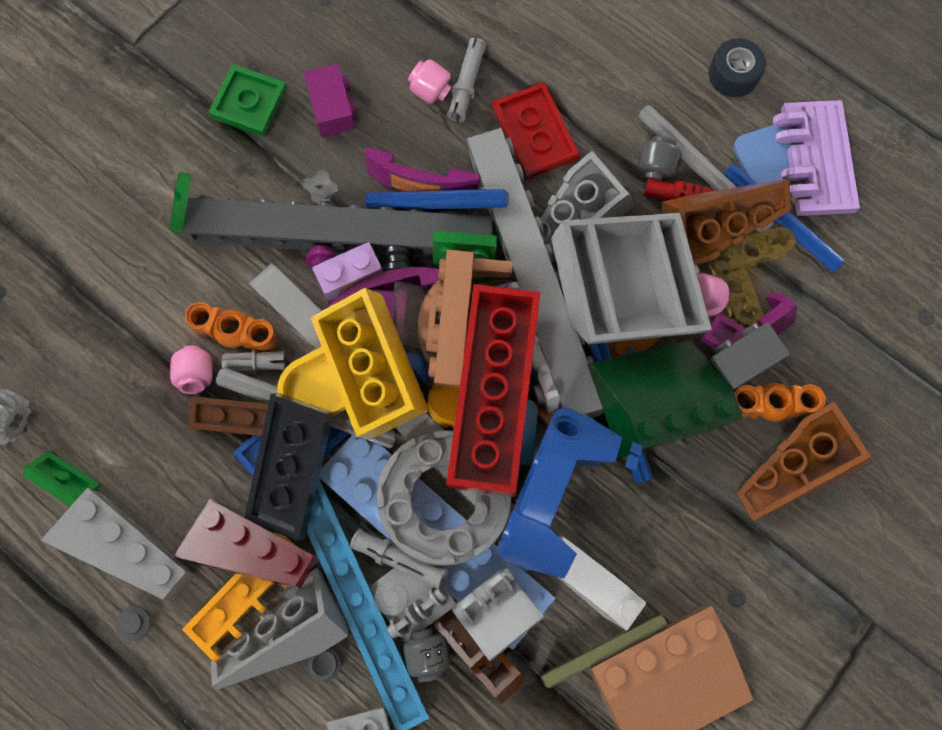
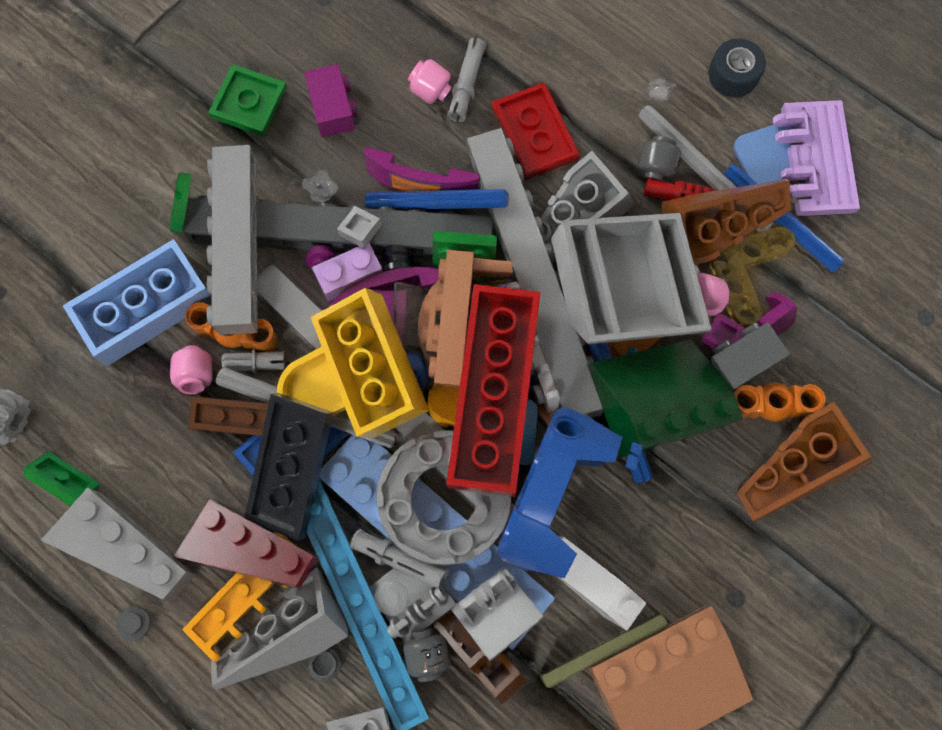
none -> light blue brick [63,239,212,366]
none -> light grey brick [207,145,257,335]
none -> light grey plate [337,206,382,249]
none -> clear plate [644,79,676,101]

